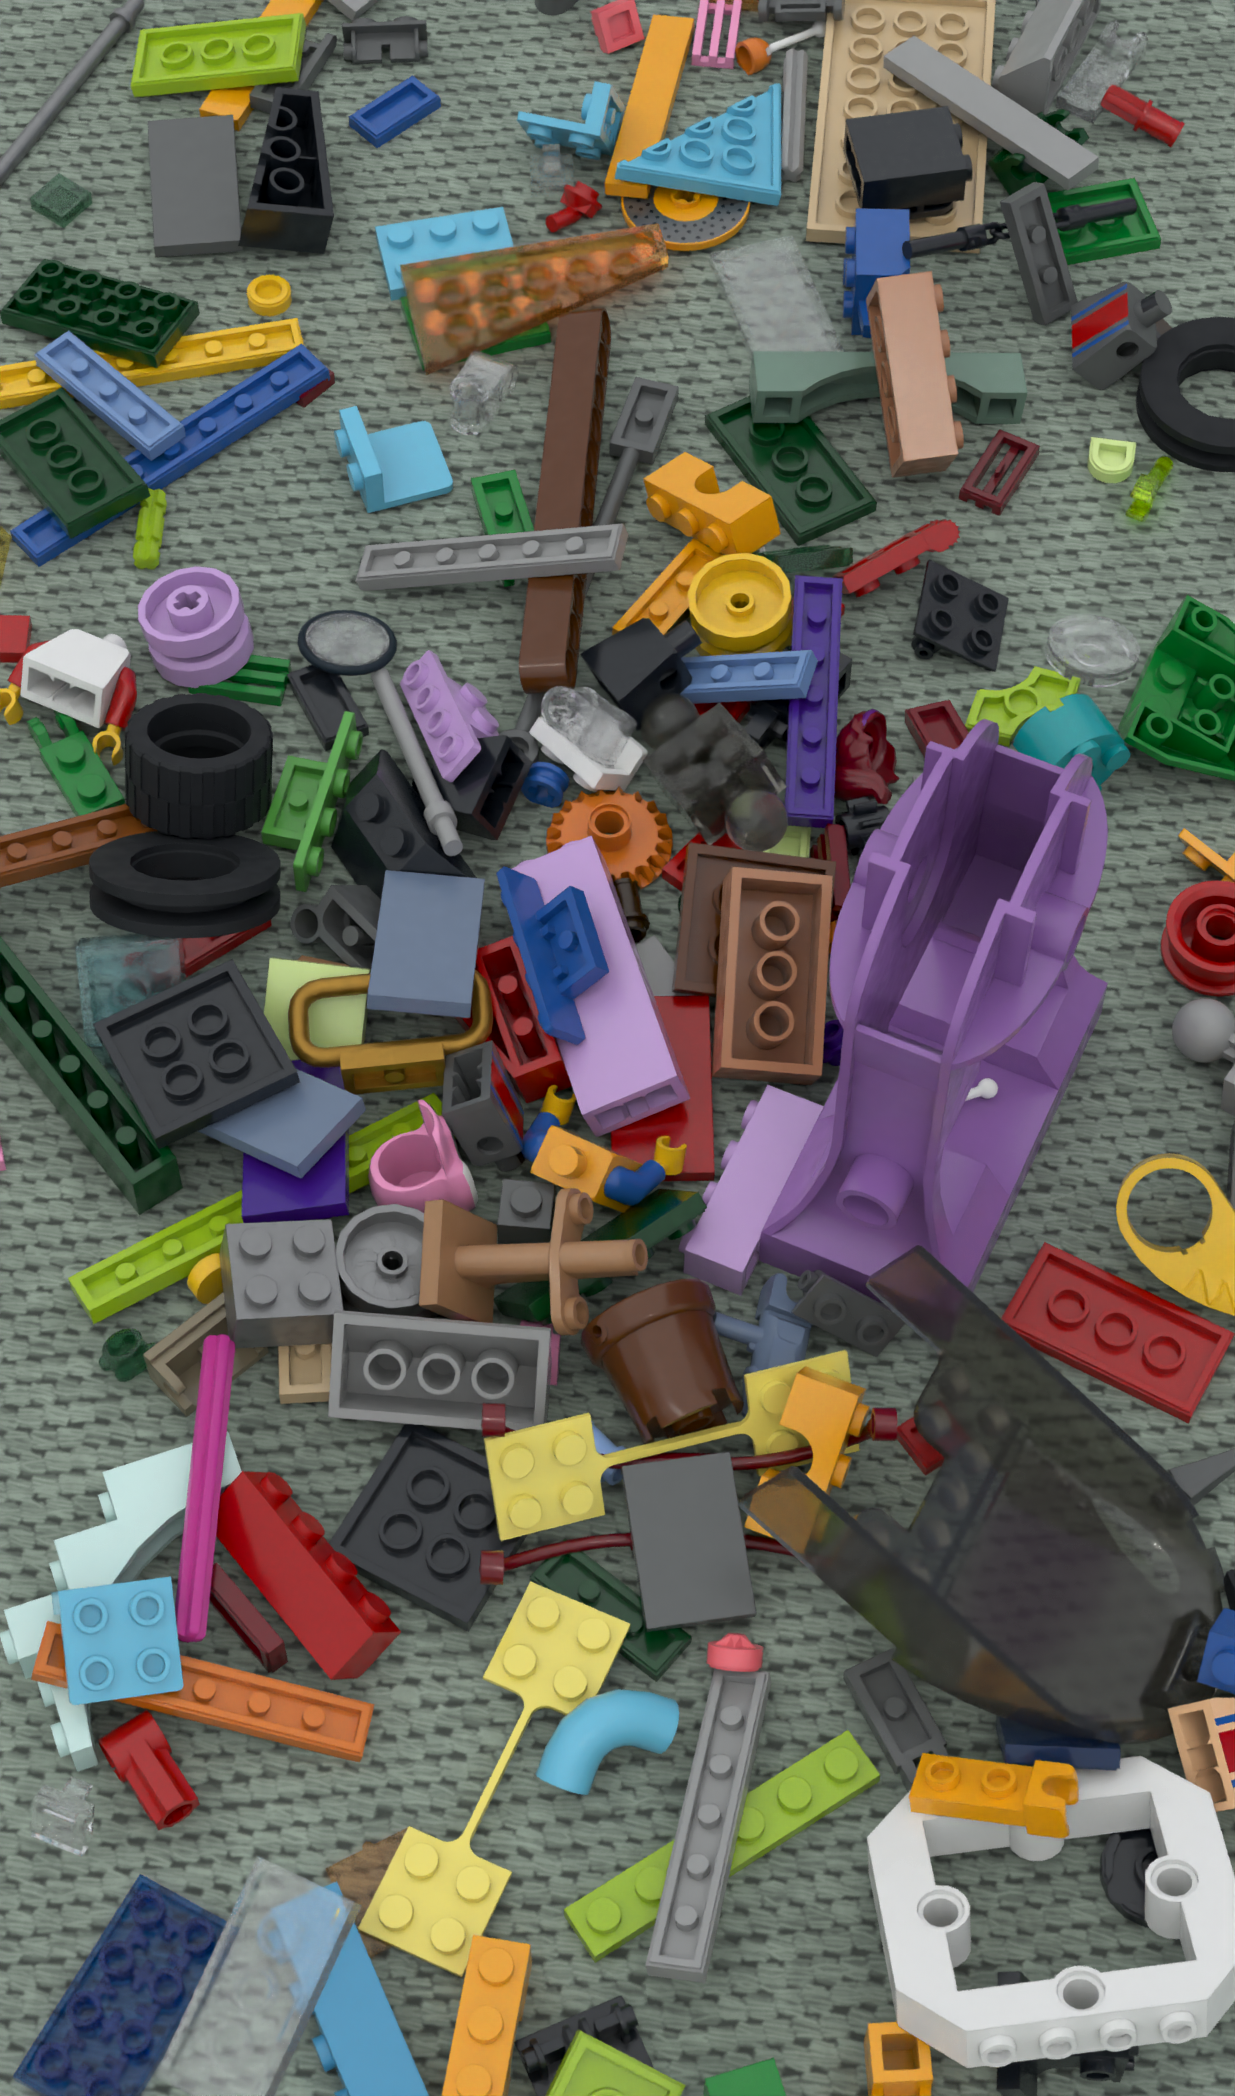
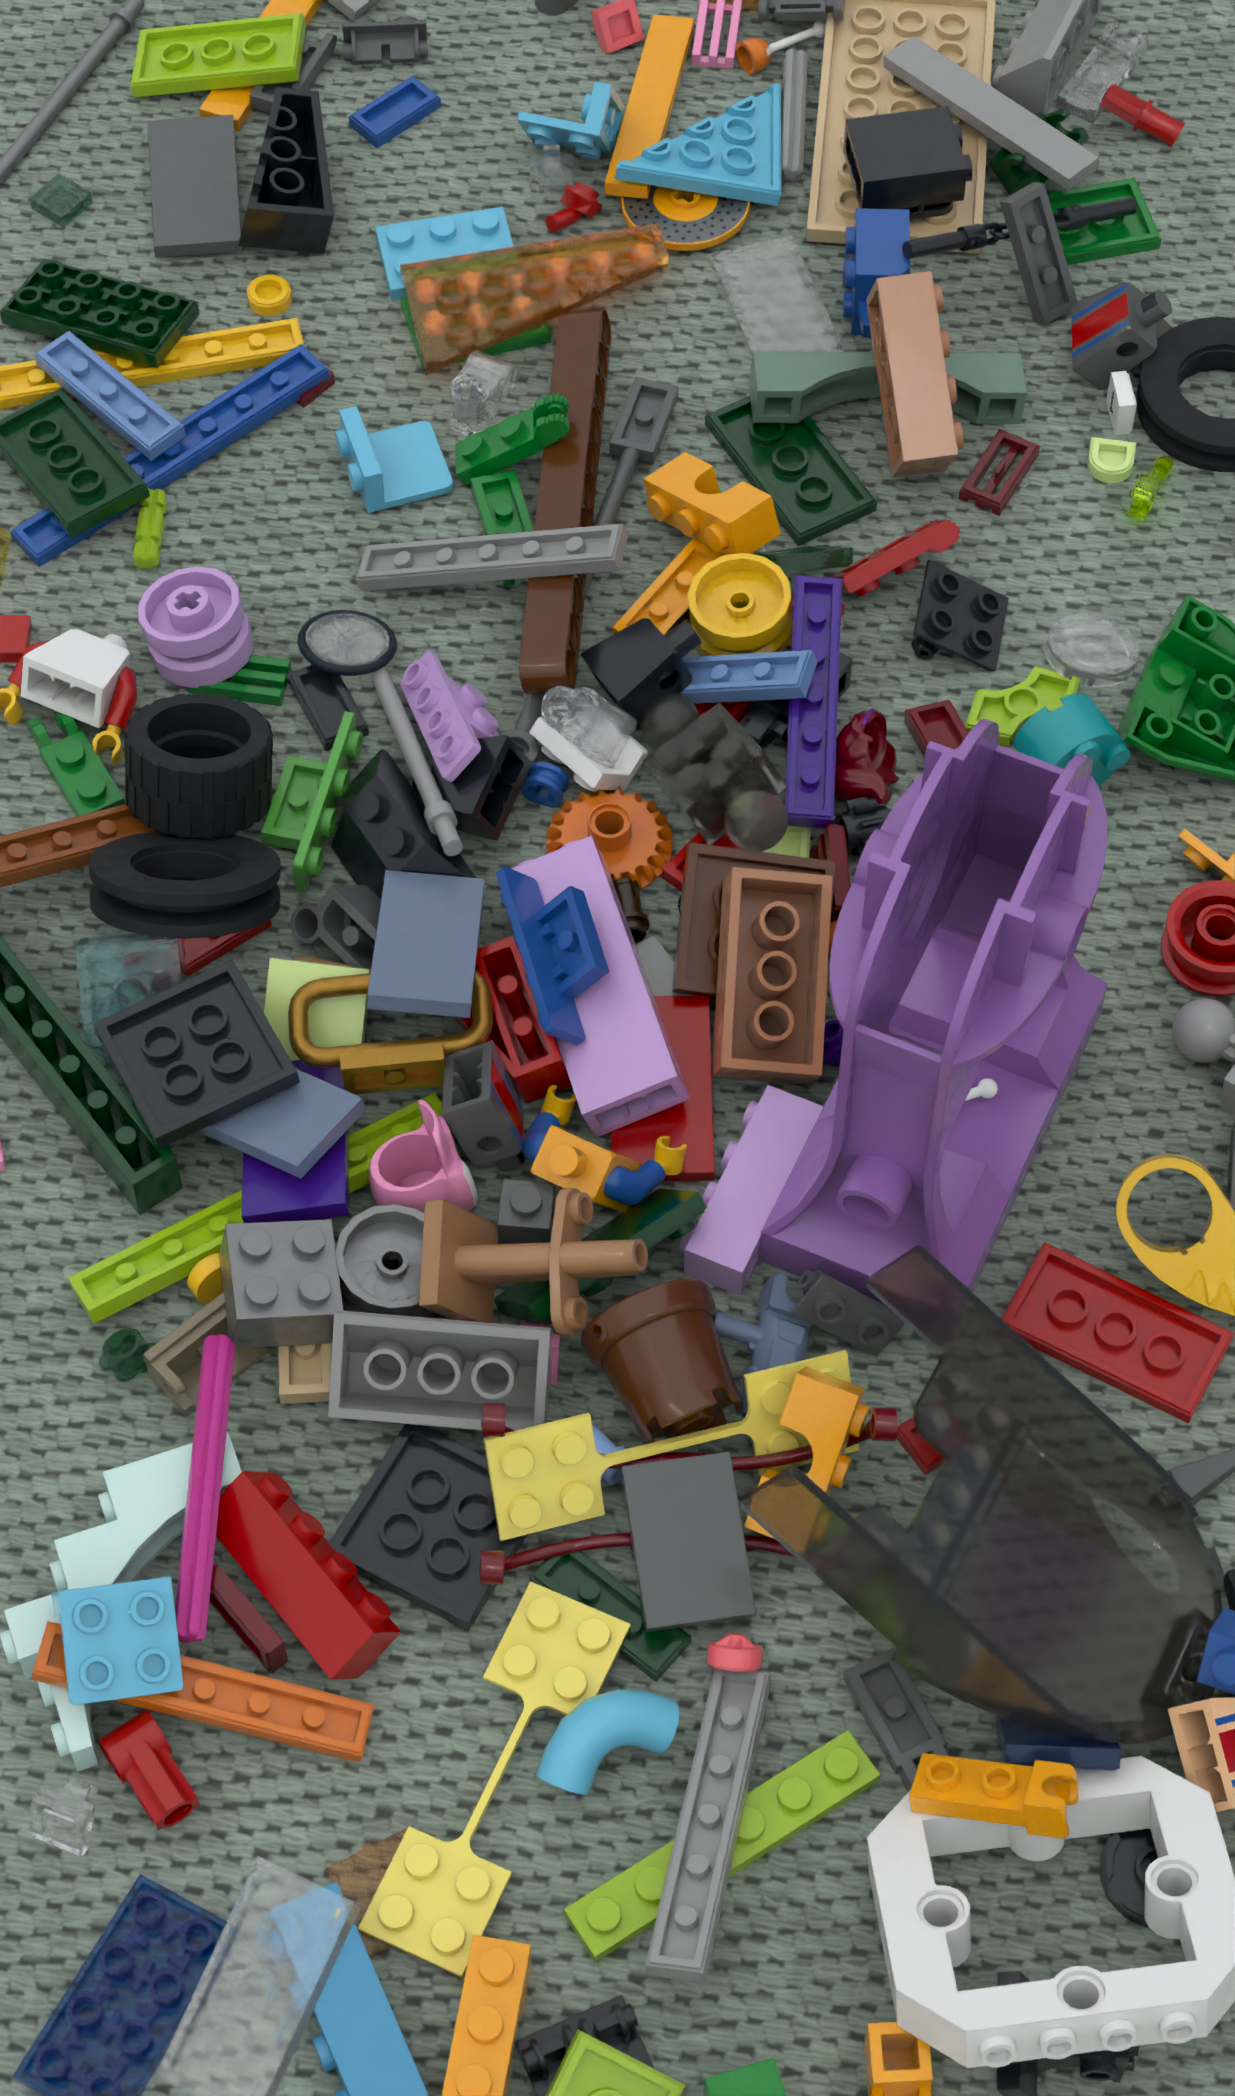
none -> green hinge [455,393,570,486]
none -> white tile [1106,371,1137,435]

